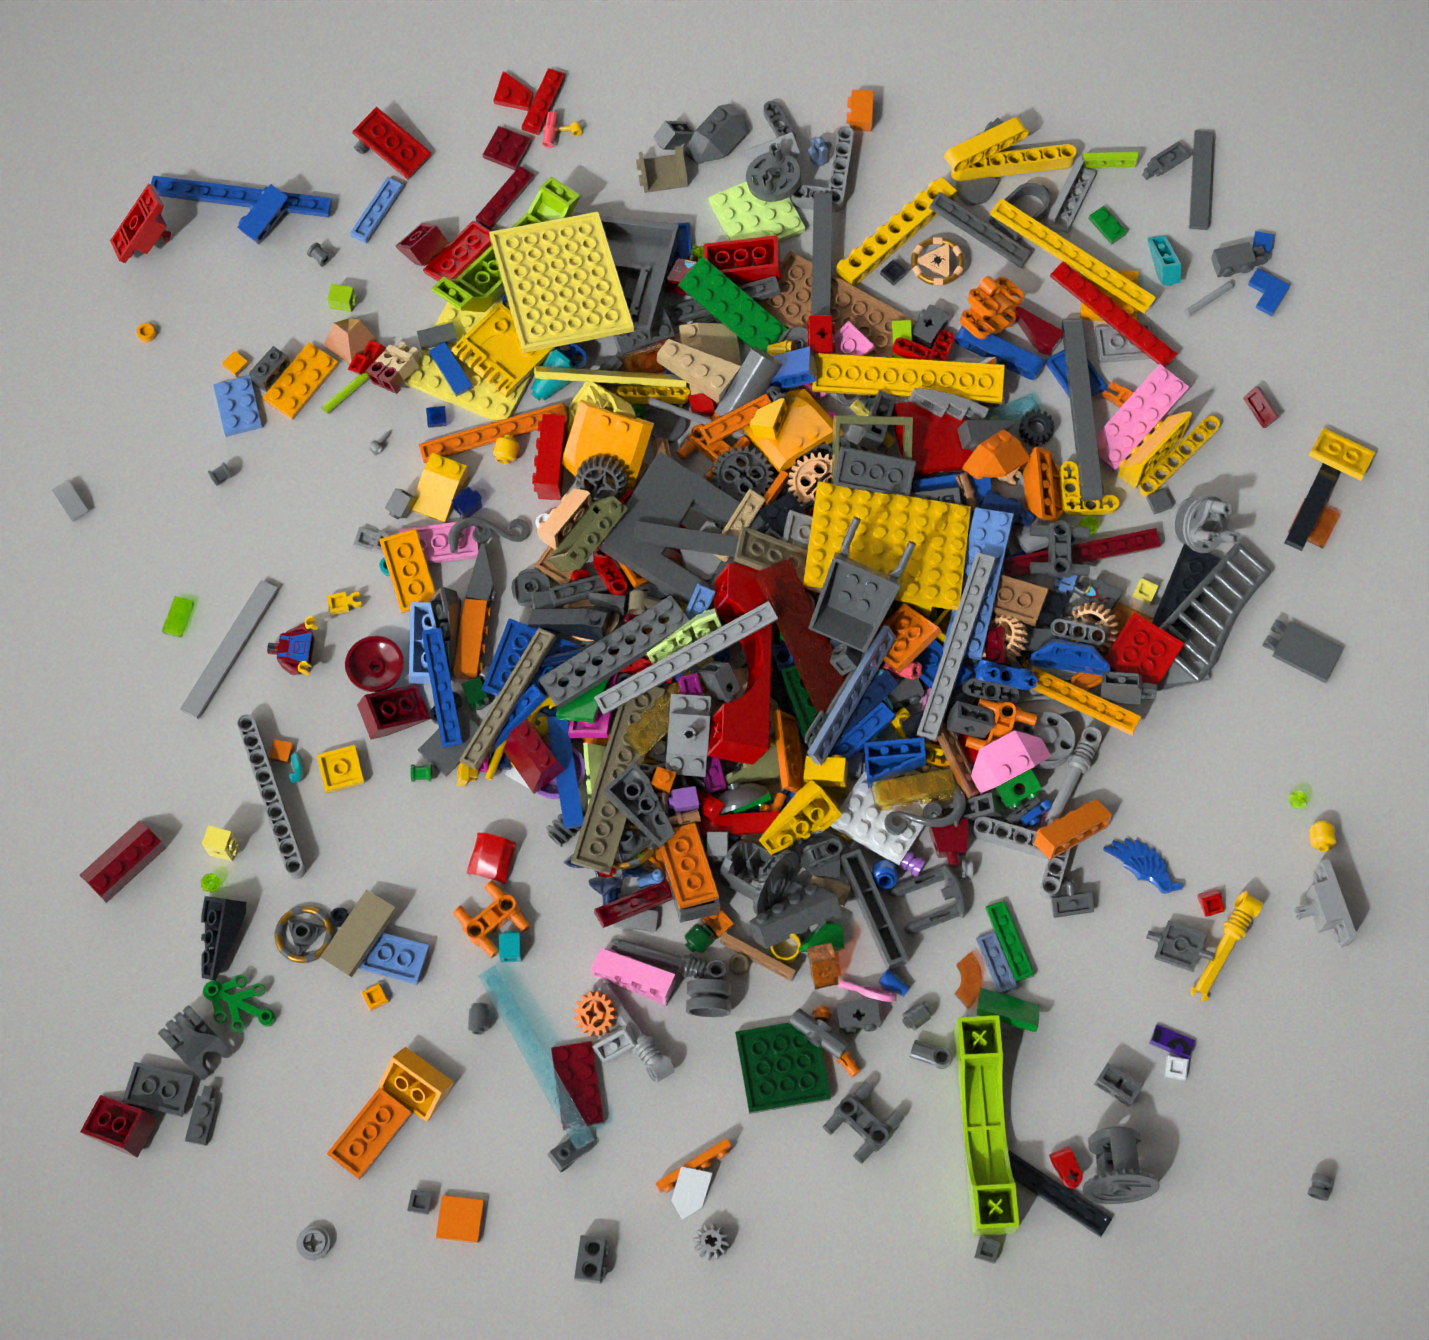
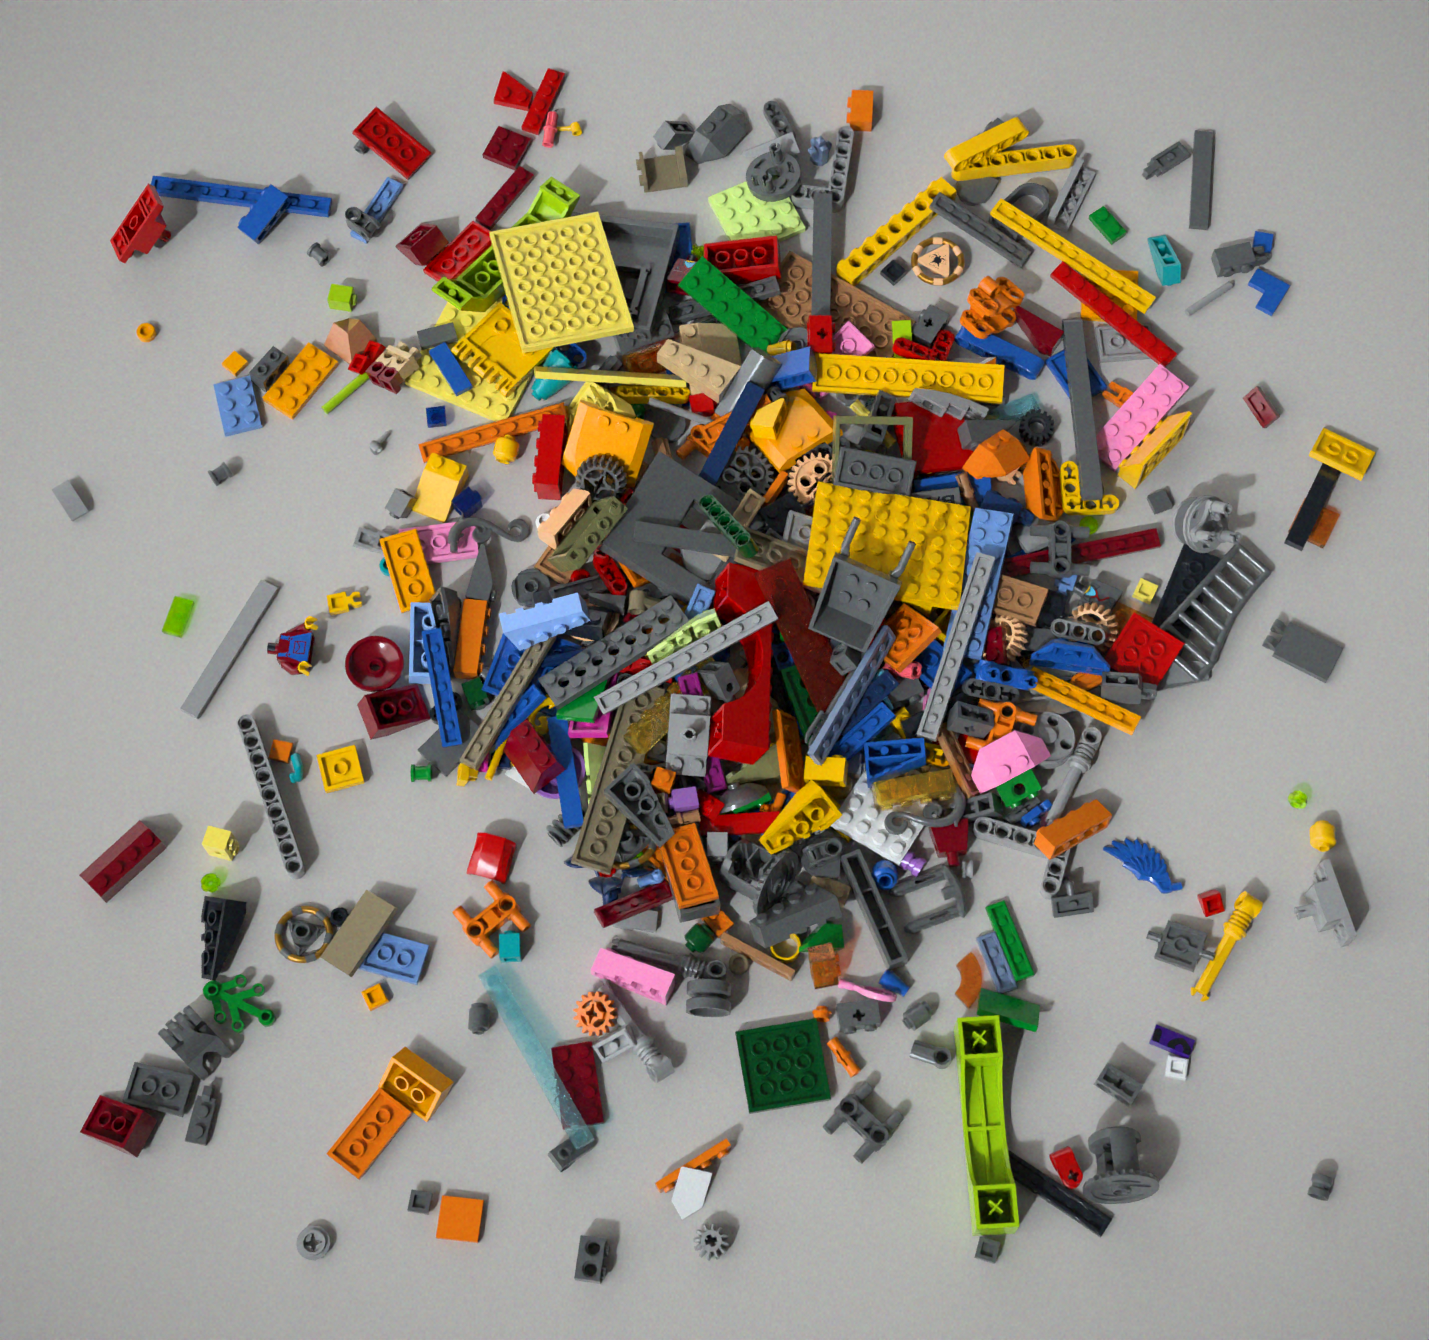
dark grey piece [789,1008,849,1059] -> none
lime tile [1082,152,1138,168] -> none
yellow beam [1139,416,1220,497] -> none
none -> dark grey piece [345,207,381,241]
none -> light blue wedge [499,592,590,651]
none -> dark green beam [698,494,759,558]
none -> dark blue tile [699,382,765,486]

